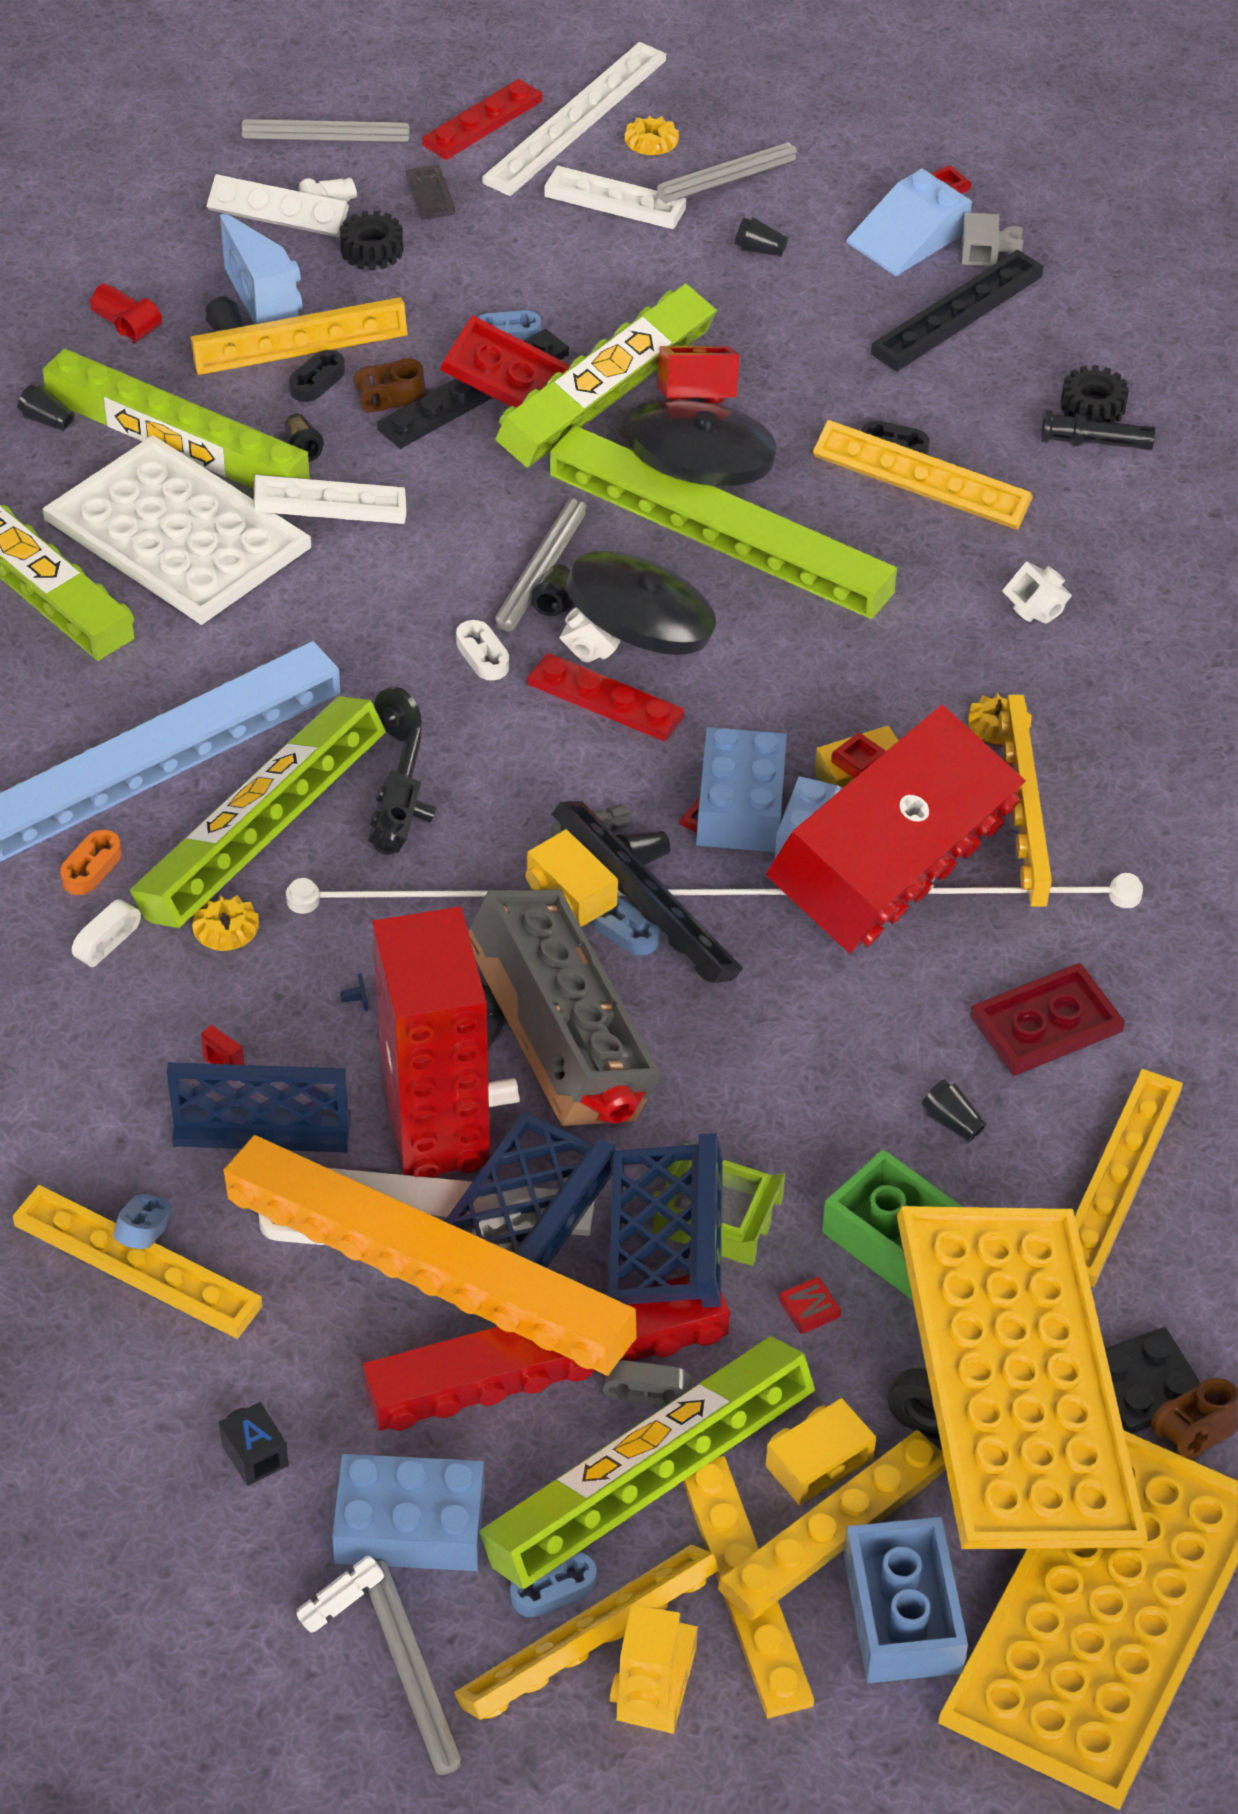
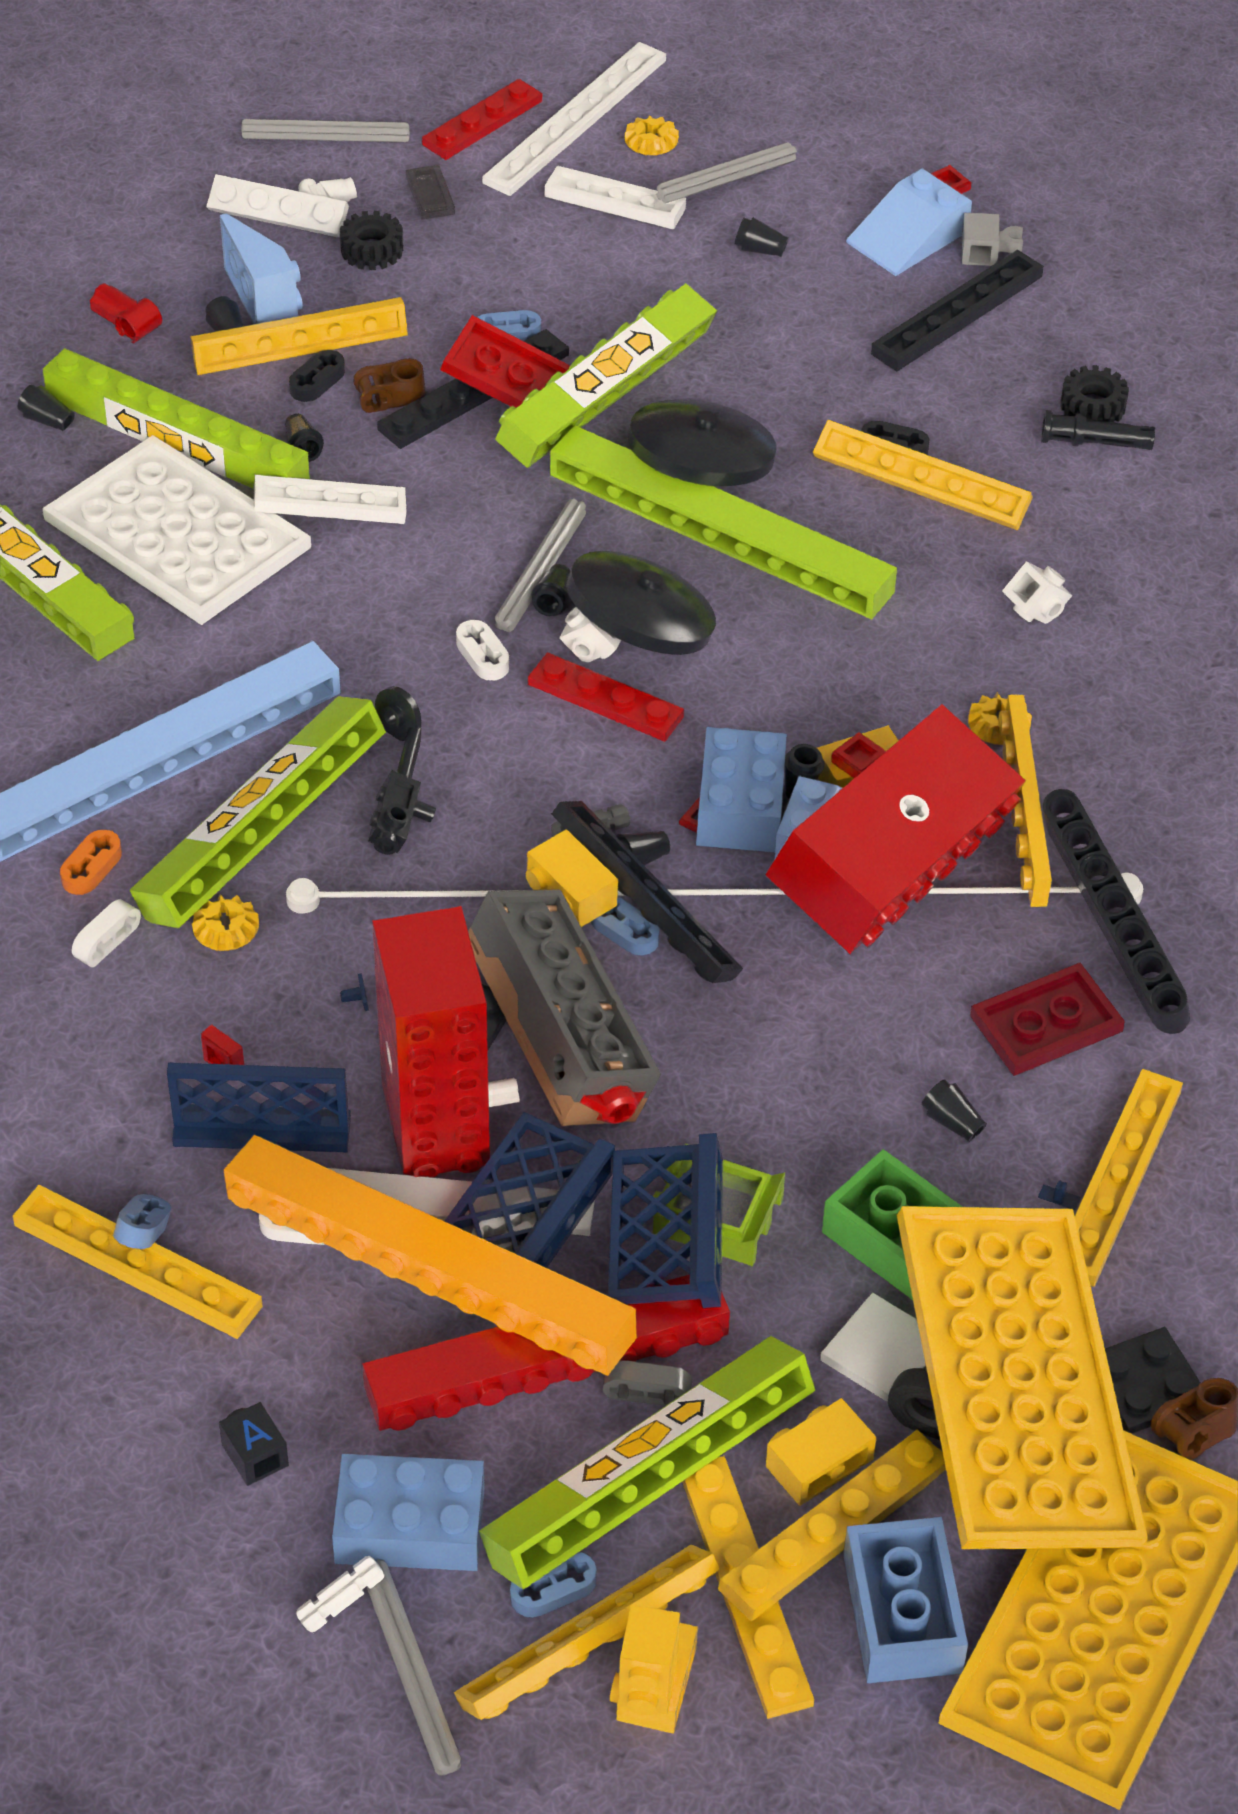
red brick [657,346,740,403] -> none
red tile [779,1276,841,1334] -> none
none -> black cone [785,744,824,799]
none -> white tile [820,1292,926,1402]
none -> dark blue piece [1038,1180,1081,1210]
none -> black beam [1043,789,1190,1034]

